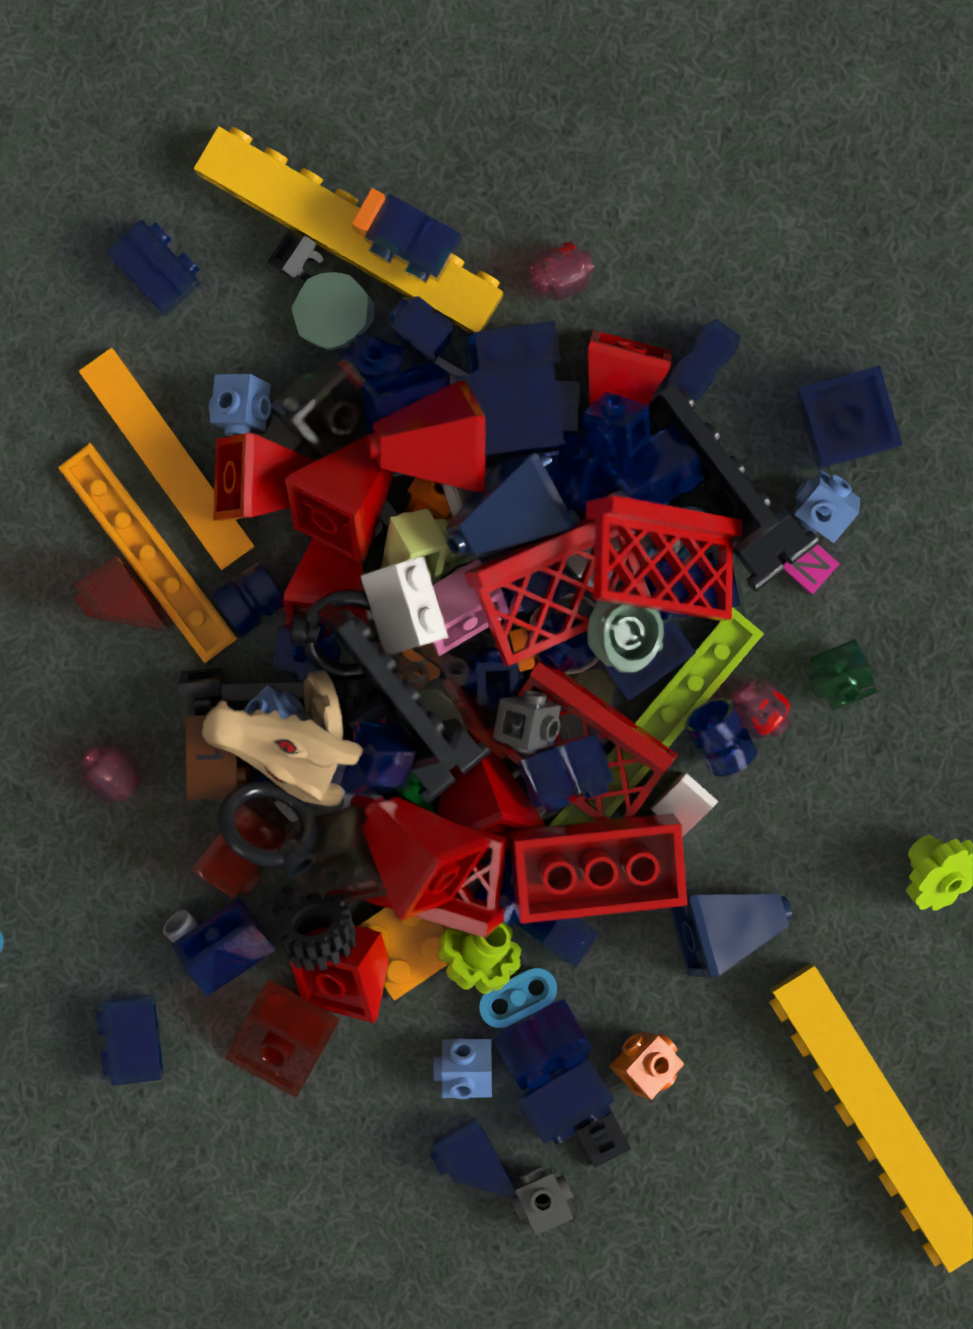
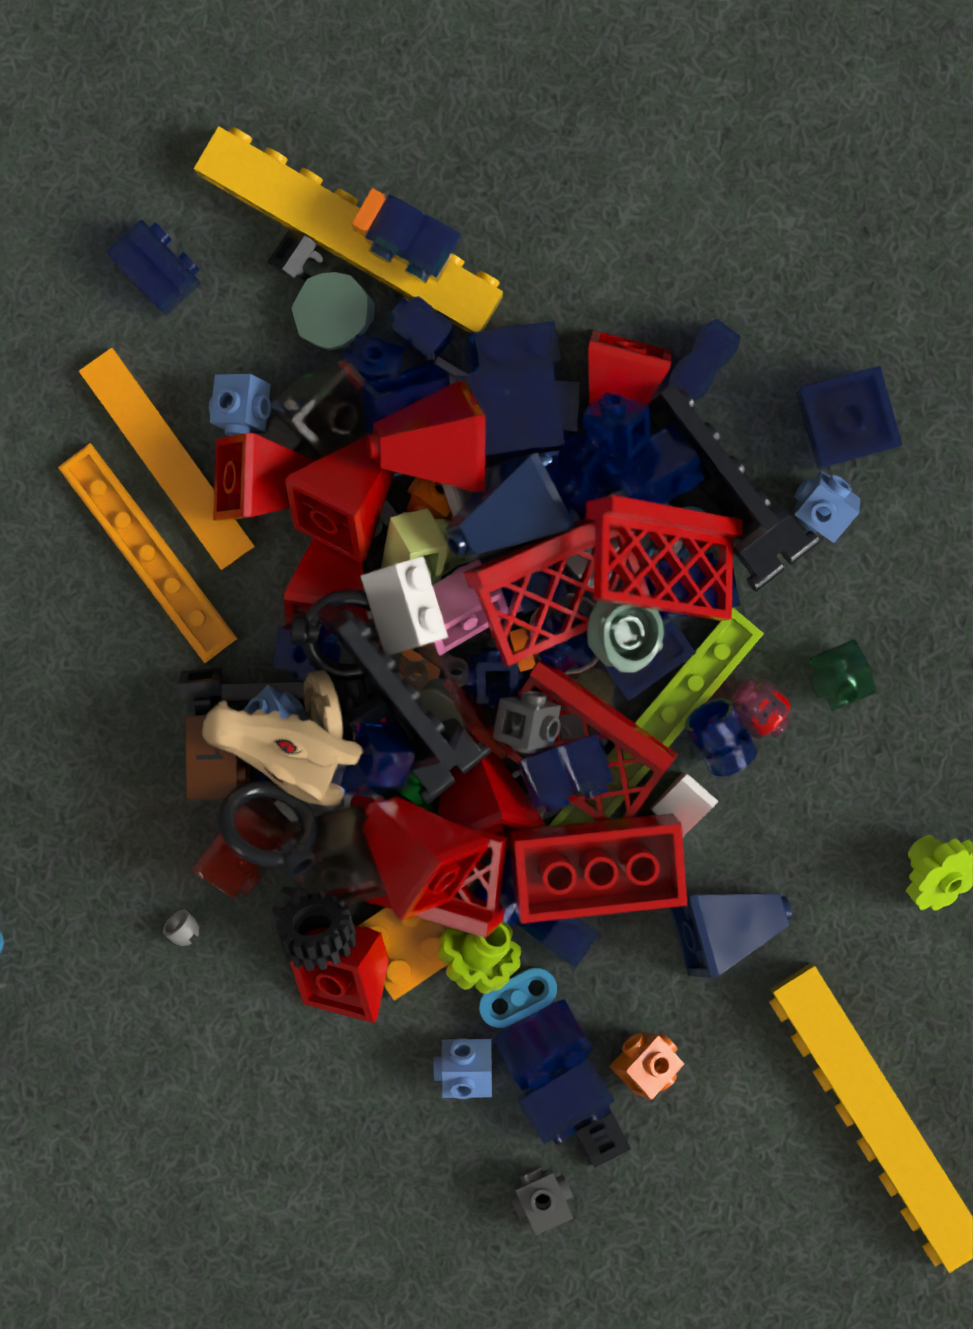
clear red slope [74,556,171,632] -> none
clear pink head [79,743,141,803] -> none
clear blue brick [96,994,165,1086] -> none
clear blue brick [172,898,276,997] -> none
clear blue wheel [212,561,284,637] -> none
clear red slope [225,979,340,1098] -> none
clear blue slope [430,1116,516,1197] -> none
clear pink head [530,242,594,301] -> none
dark pink tile [783,545,840,595] -> none

